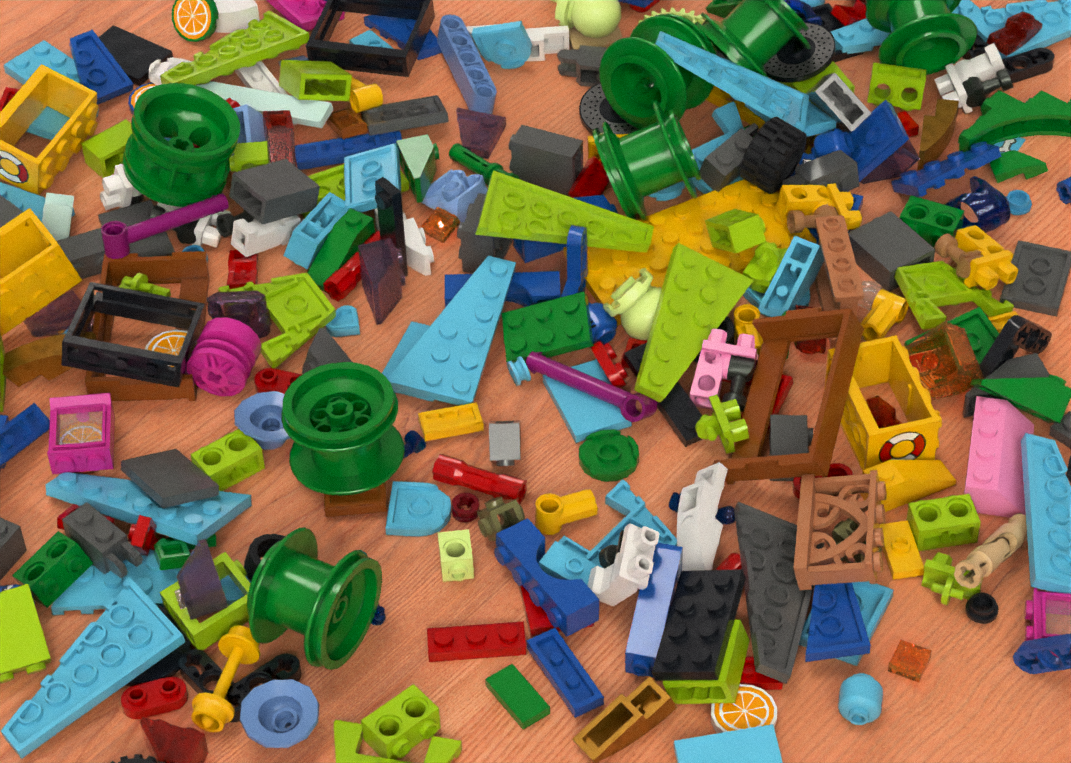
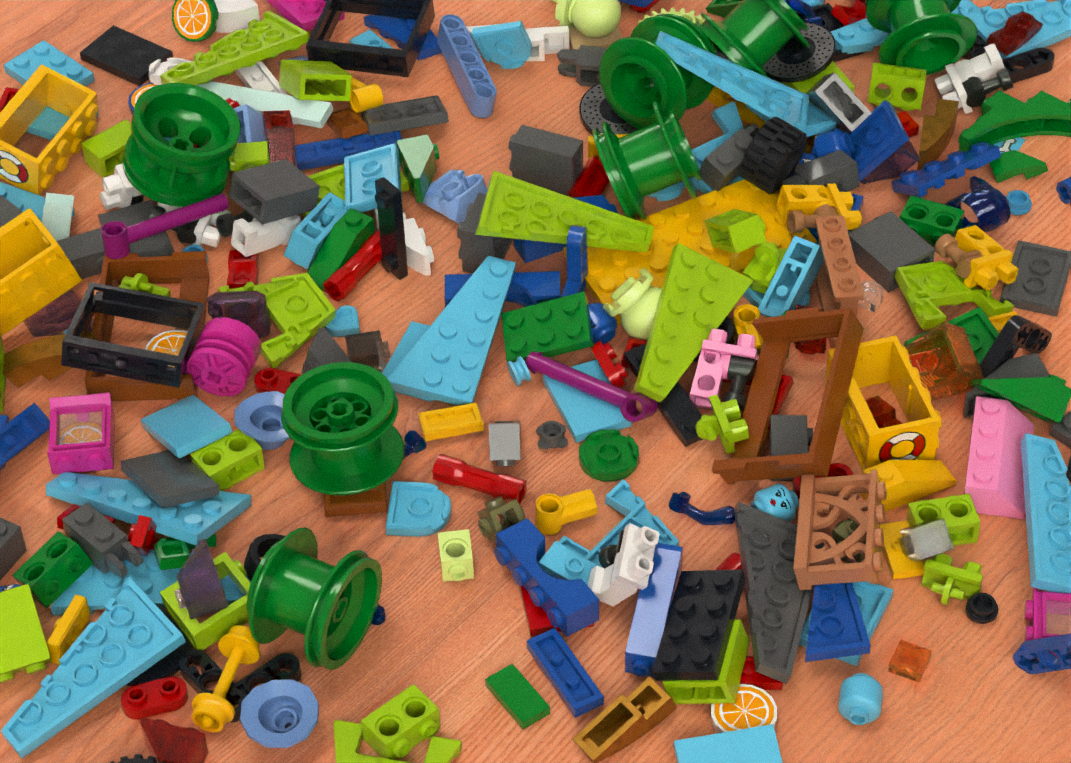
blue wing [69,29,134,105] -> none
slope [358,238,406,325] -> none
clear orange plate [420,207,460,243] -> none
red plate [427,621,526,662] -> none
green pin [449,143,520,186] -> none
dark red bush [452,493,480,523] -> none
wing [456,108,506,159] -> none
white slope [677,462,728,571] -> none
yellow piece [861,289,909,341] -> none
tan piece [954,513,1027,589] -> none
none -> yellow plate [46,594,91,665]
none -> medium azure tile [140,395,232,458]
none -> clear smoke brick [345,330,390,372]
none -> dark grey plate [536,421,568,450]
none -> medium azure head [750,483,799,522]
none -> clear smoke brick [899,518,954,561]

